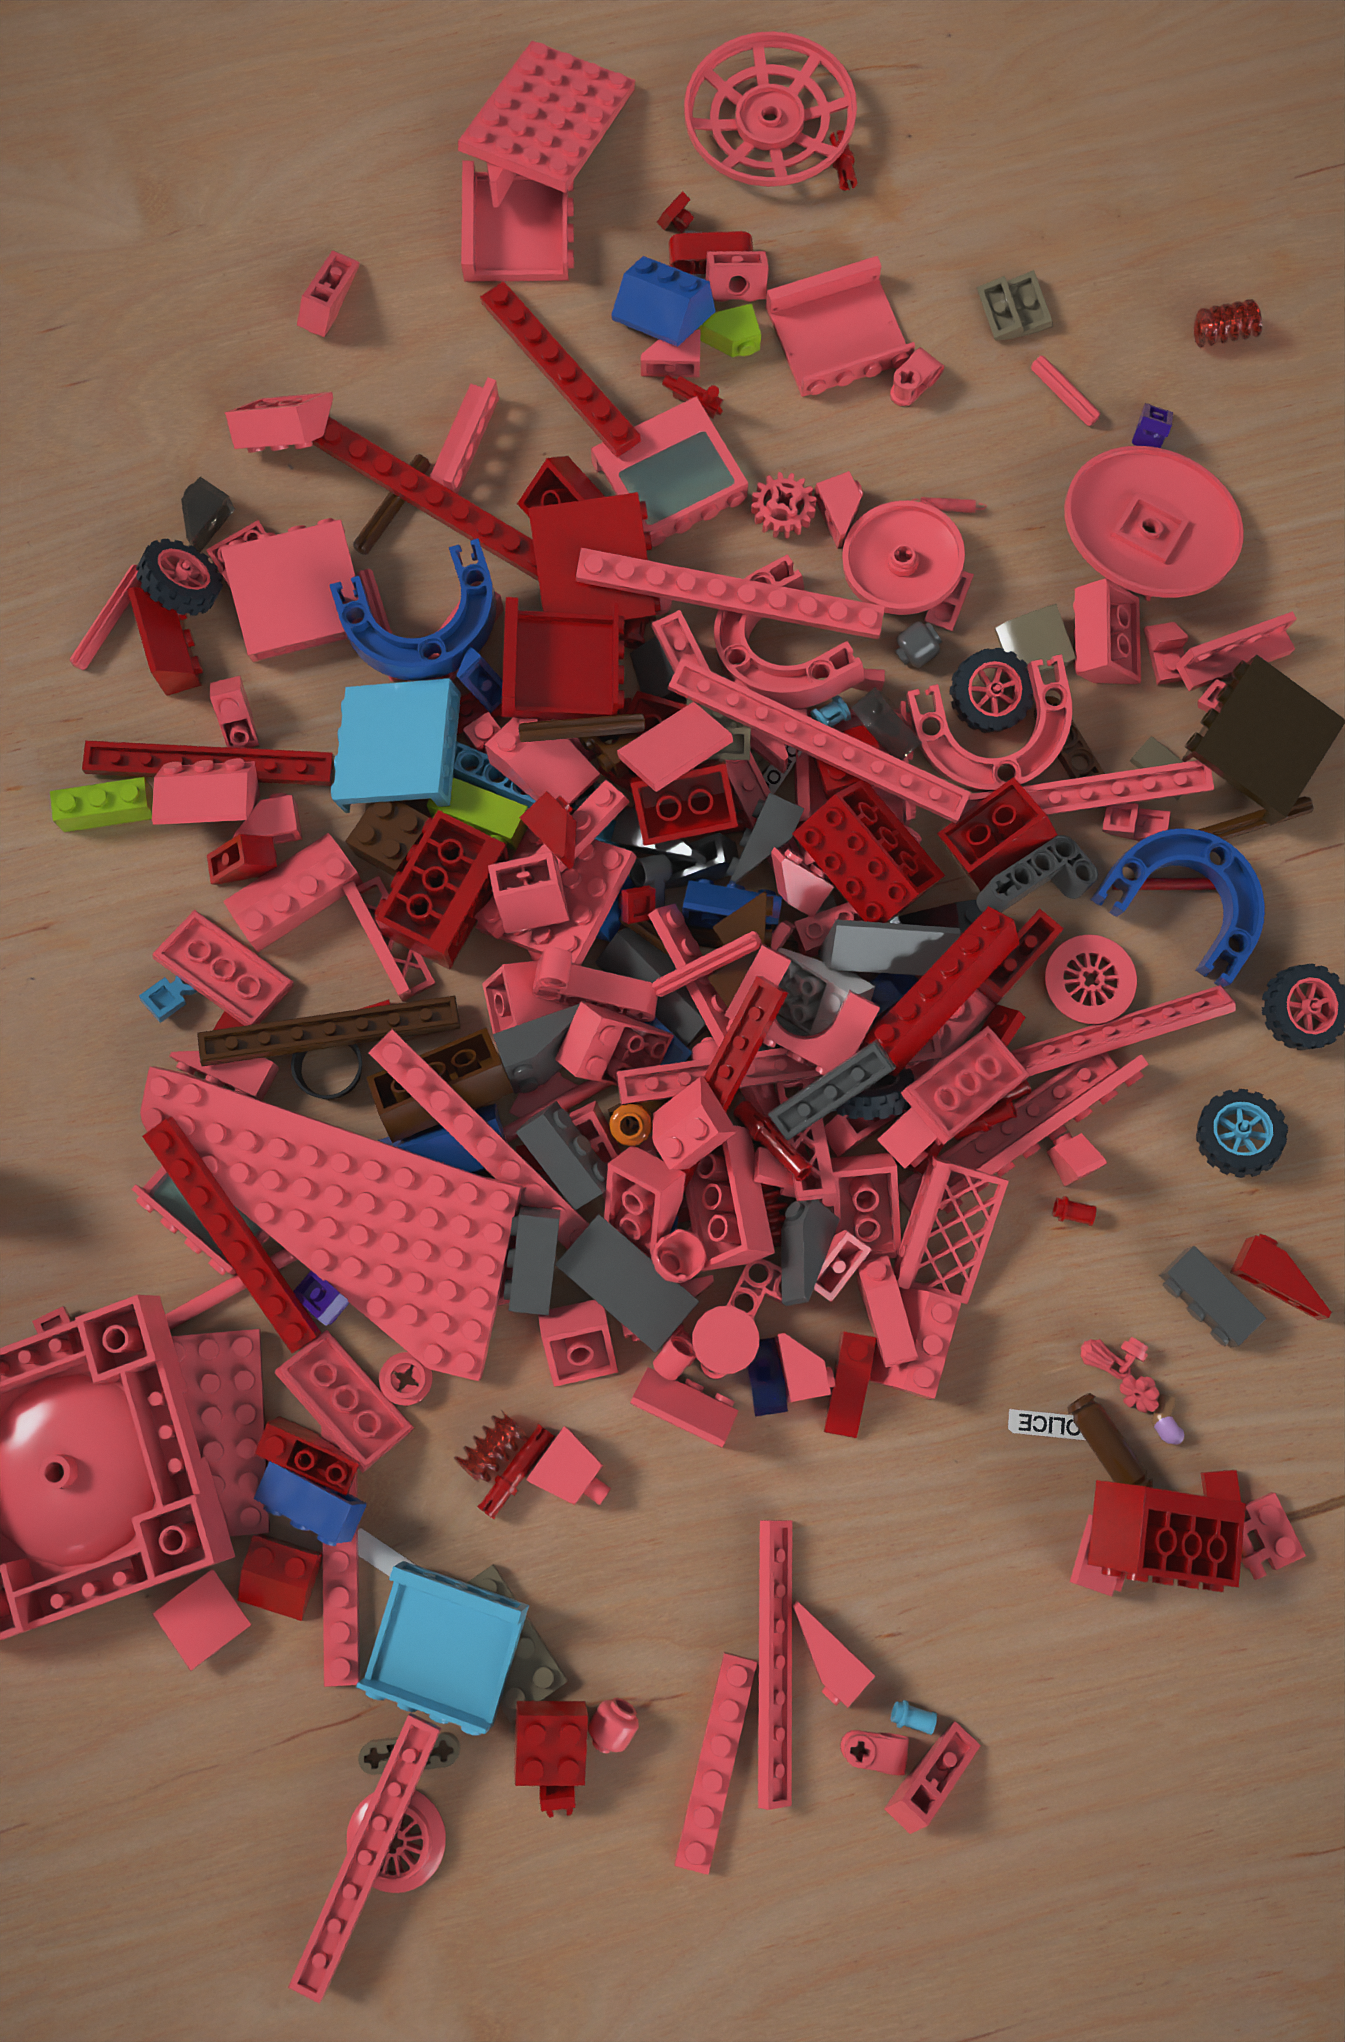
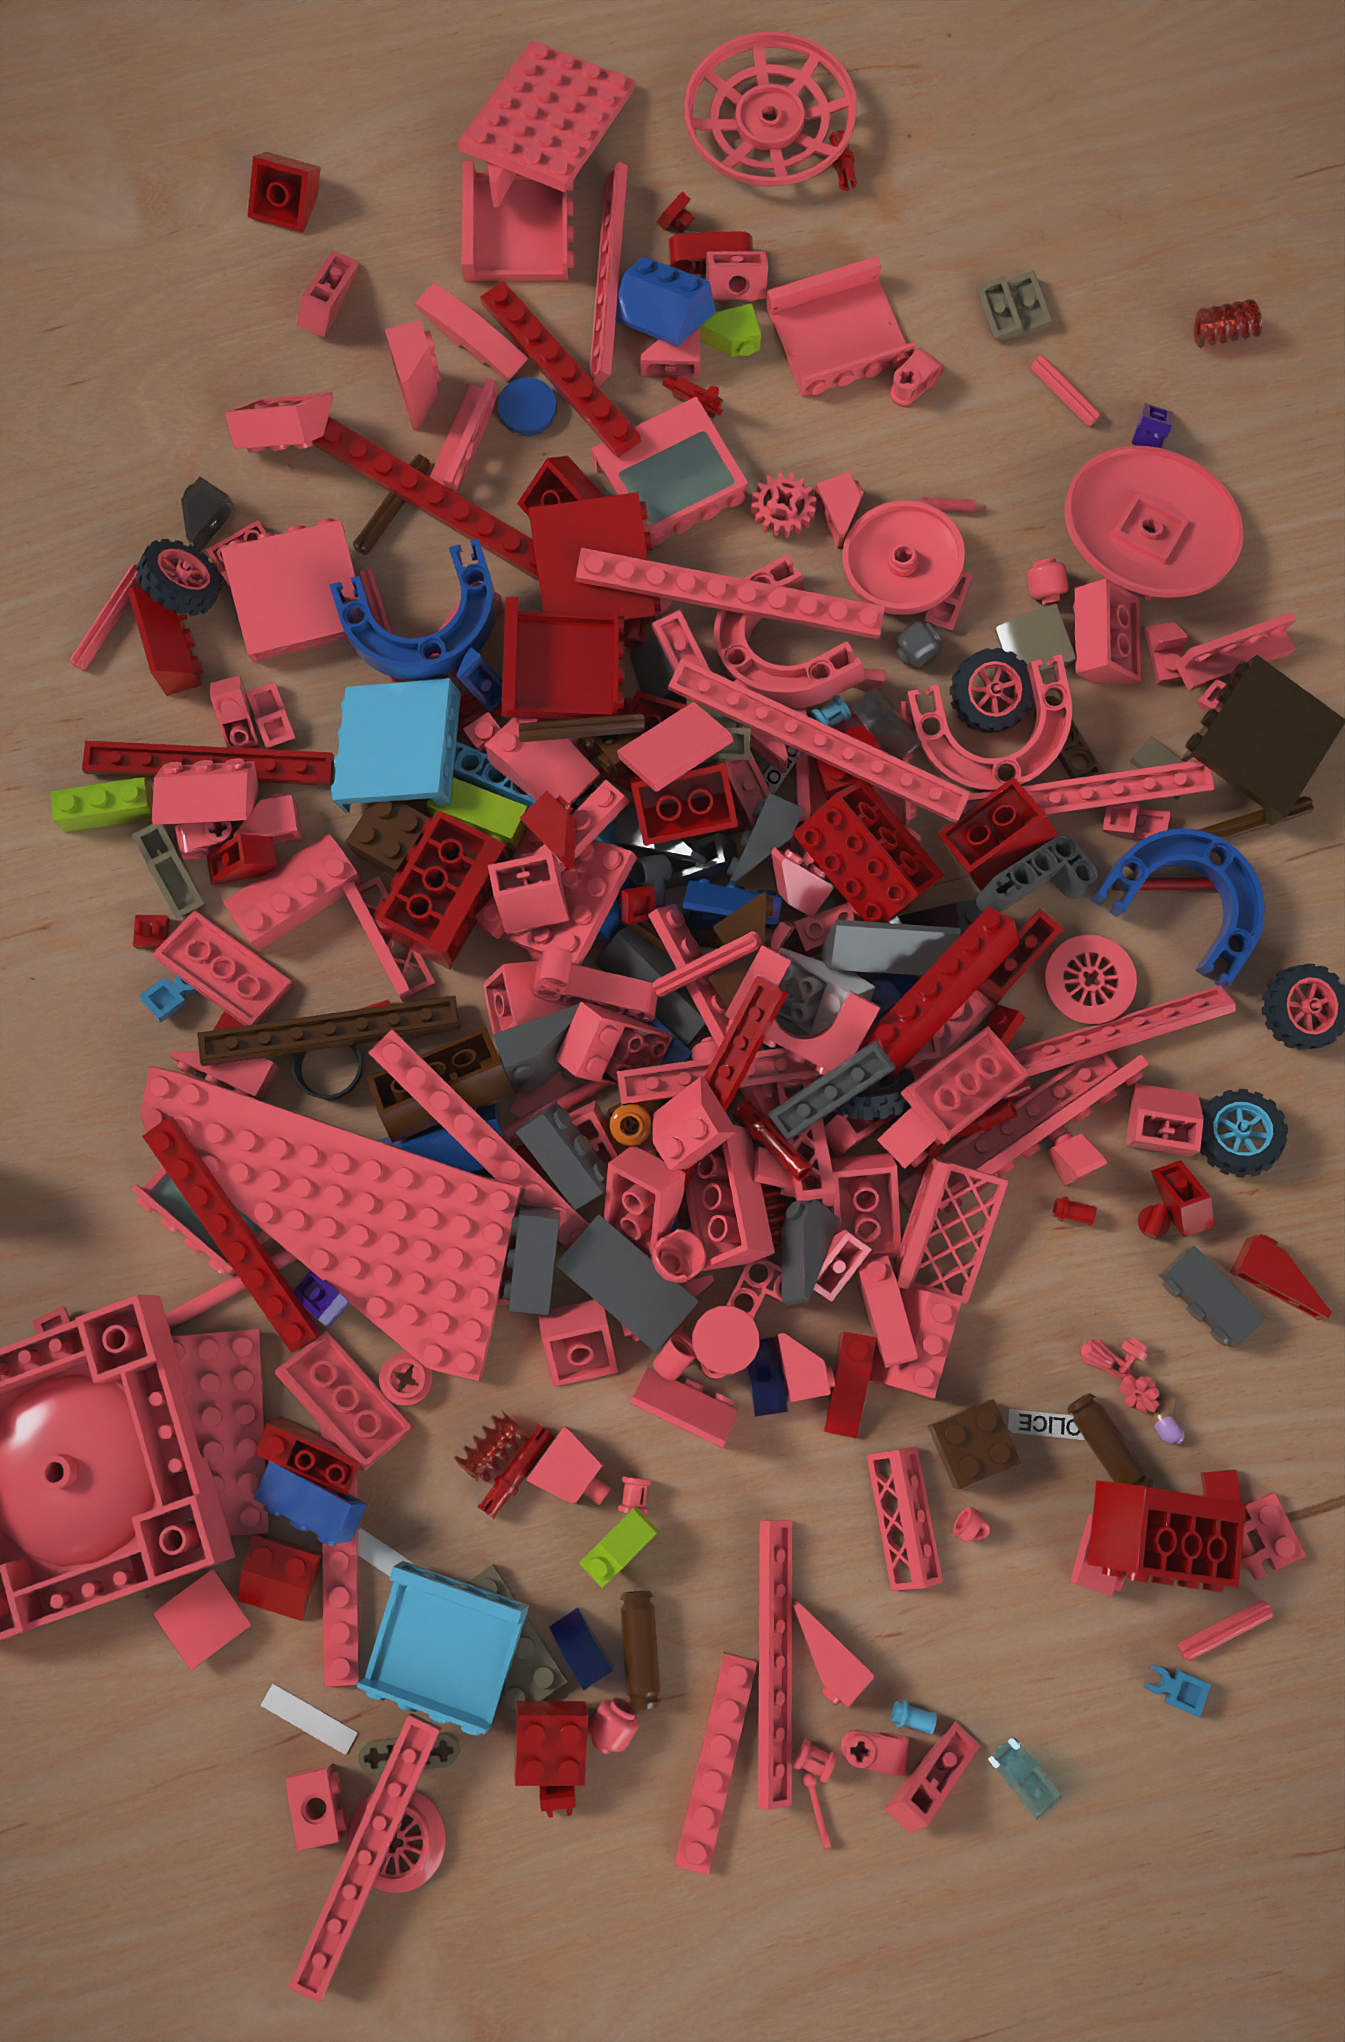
none -> dark tan slope [131,824,205,919]
none -> red tile [133,915,170,949]
none -> coral piece [174,821,238,860]
none -> coral slope [246,682,296,749]
none -> red slope [247,152,321,232]
none -> white sticker [260,1684,358,1755]
none -> coral brick [285,1764,348,1851]
none -> coral slope [385,320,442,430]
none -> coral slope [414,282,528,383]
none -> blue tile [497,377,557,436]
none -> clear blue slope [549,1607,614,1690]
none -> lime slope [579,1506,659,1588]
none -> coral tile [589,162,628,388]
none -> coral bush [618,1476,652,1515]
none -> reddish brown axle [620,1590,661,1710]
none -> coral bush [793,1738,838,1783]
none -> coral hinge [803,1773,831,1849]
none -> coral fence [867,1446,943,1591]
none -> reddish brown brick [927,1399,1021,1489]
none -> coral tile [953,1506,991,1542]
none -> clear light blue slope [988,1737,1062,1820]
none -> coral head [1026,558,1069,605]
none -> coral slope [1126,1083,1204,1157]
none -> red plate [1137,1203,1171,1238]
none -> dark azure plate [1144,1665,1211,1718]
none -> red slope [1151,1160,1214,1237]
none -> coral axle [1178,1600,1273,1661]

